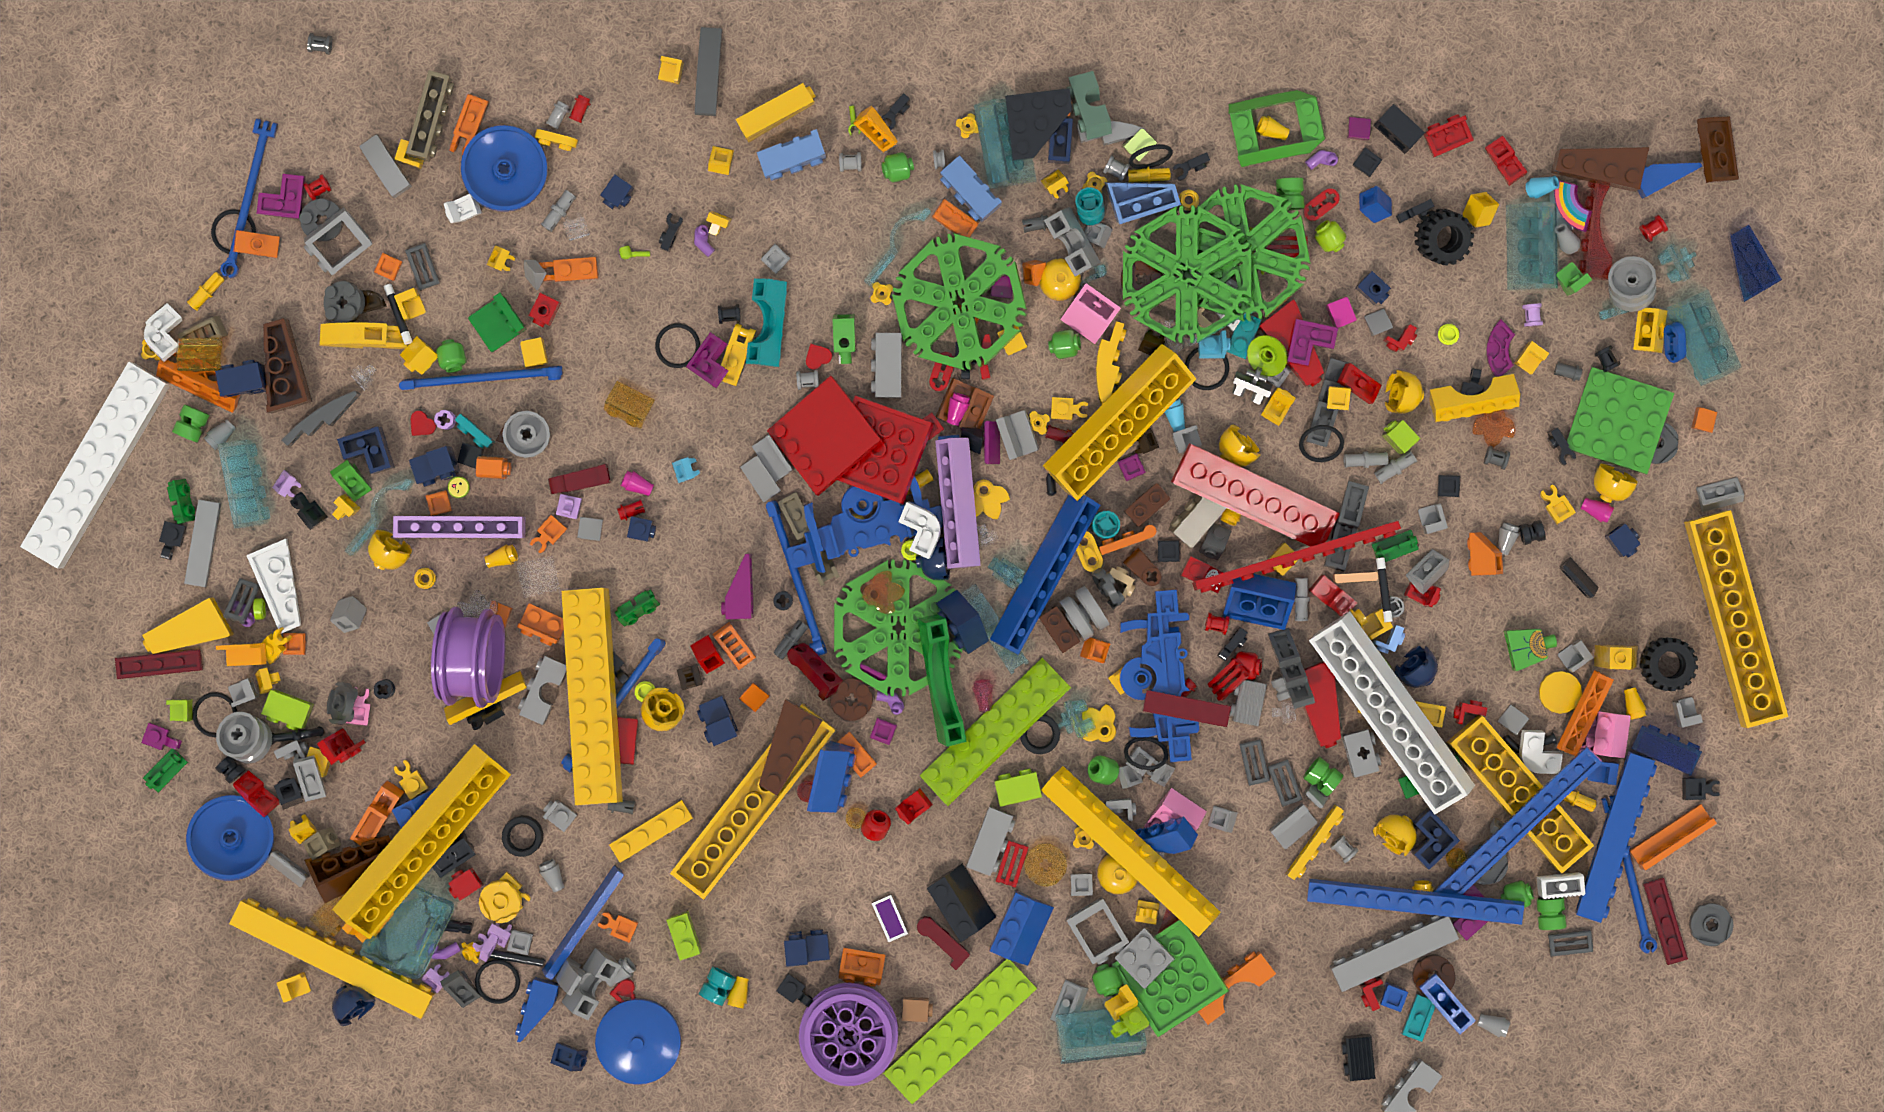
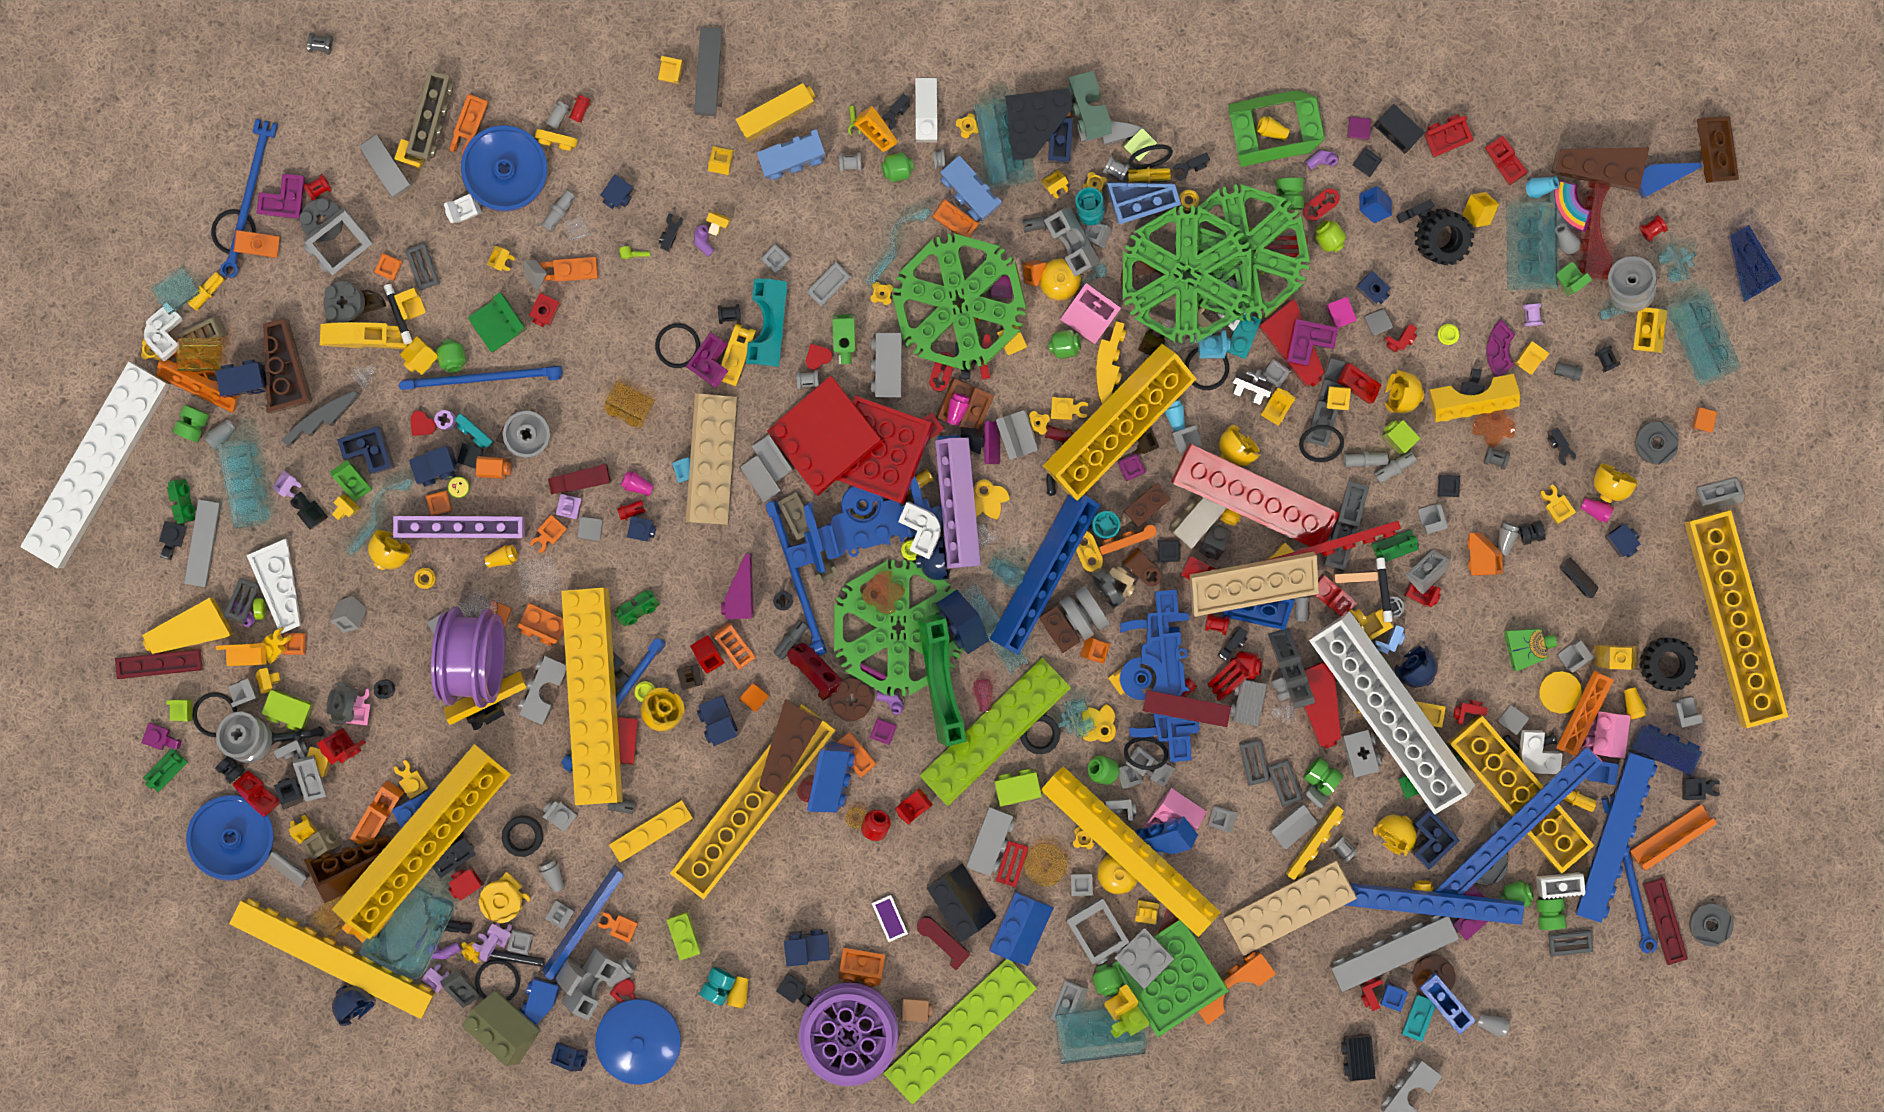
yellow panel [277,972,311,1003] -> none
yellow panel [520,337,548,368] -> none
lime dish [1247,335,1288,376] -> none
clear yellow plate [1446,848,1467,869] -> none
bright green plate [1567,367,1675,475] -> none
blue beam [1664,322,1686,363] -> none
none -> clear light blue piece [151,267,200,315]
none -> olive slope [462,990,541,1066]
none -> light grey tile [545,900,575,929]
none -> tan plate [686,394,737,525]
none -> light grey tile [806,262,851,307]
none -> white slope [915,78,937,142]
none -> tan plate [1190,552,1319,617]
none -> tan plate [1223,859,1357,956]

